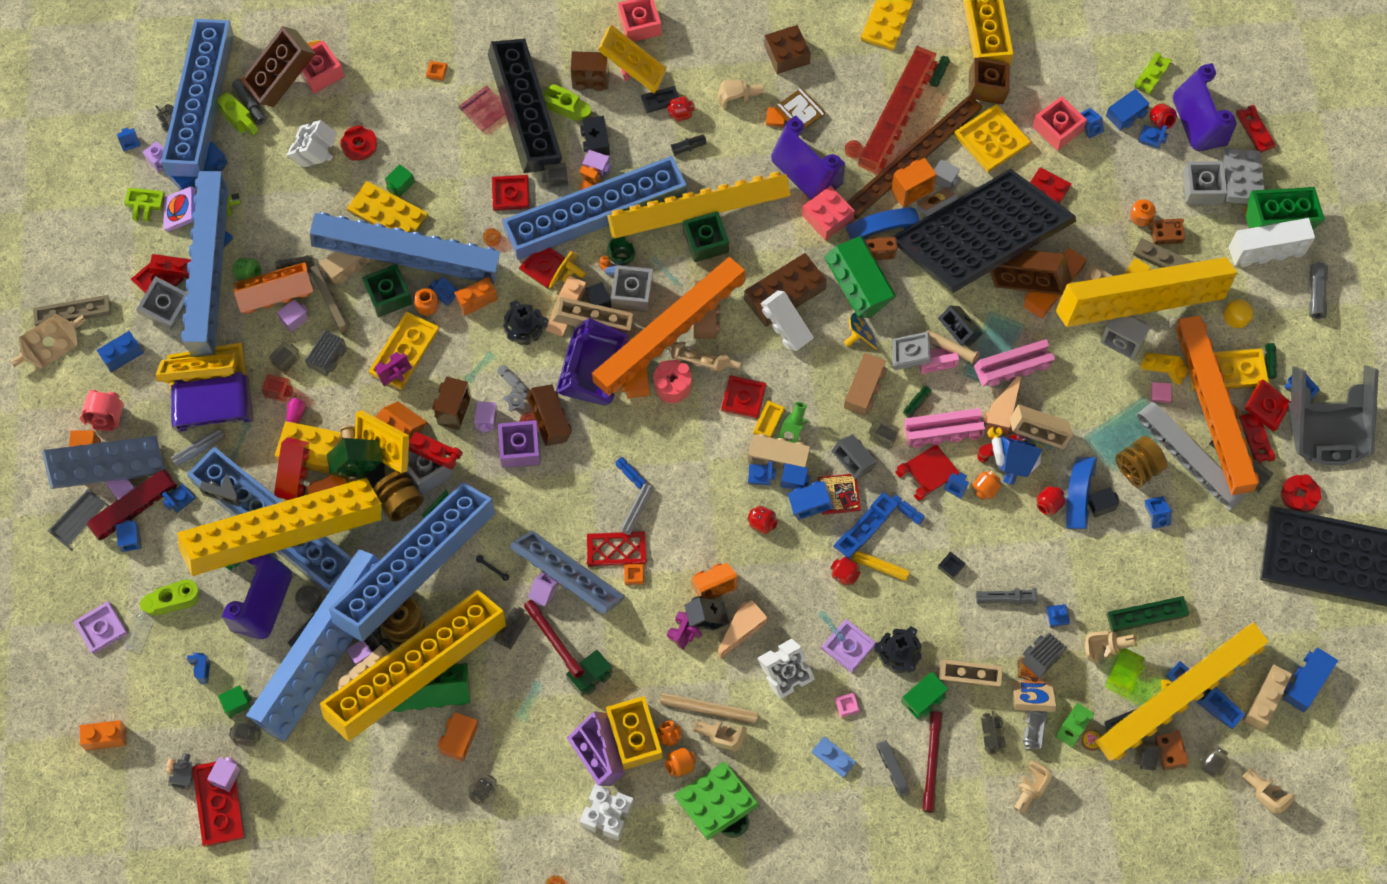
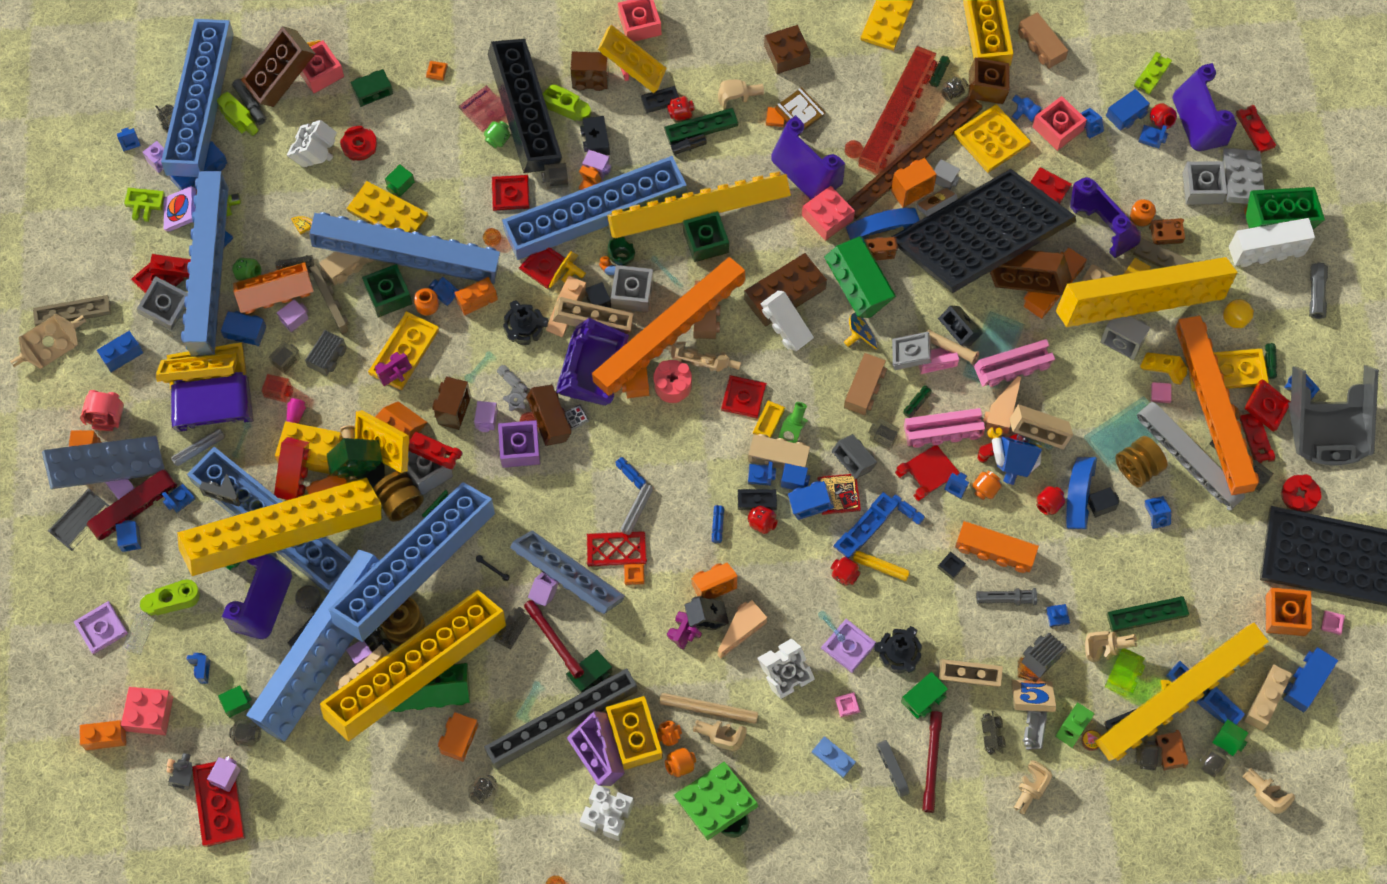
none -> coral brick [121,687,173,735]
none -> blue brick [221,311,266,346]
none -> yellow tile [291,216,313,235]
none -> dark green brick [350,69,393,107]
none -> bright green head [484,121,511,148]
none -> dark grey brick [484,668,638,770]
none -> tile [565,405,589,430]
none -> dark green plate [664,108,738,145]
none -> blue axle [712,505,724,543]
none -> black plate [738,489,777,510]
none -> clear smoke head [941,76,969,103]
none -> orange brick [955,521,1039,573]
none -> blue piece [1012,95,1042,122]
none -> medium nougat brick [1018,12,1068,69]
none -> dark purple windscreen [1070,177,1141,258]
none -> green brick [1212,719,1248,756]
none -> orange brick [1266,588,1312,636]
none -> bright pink tile [1321,610,1345,635]

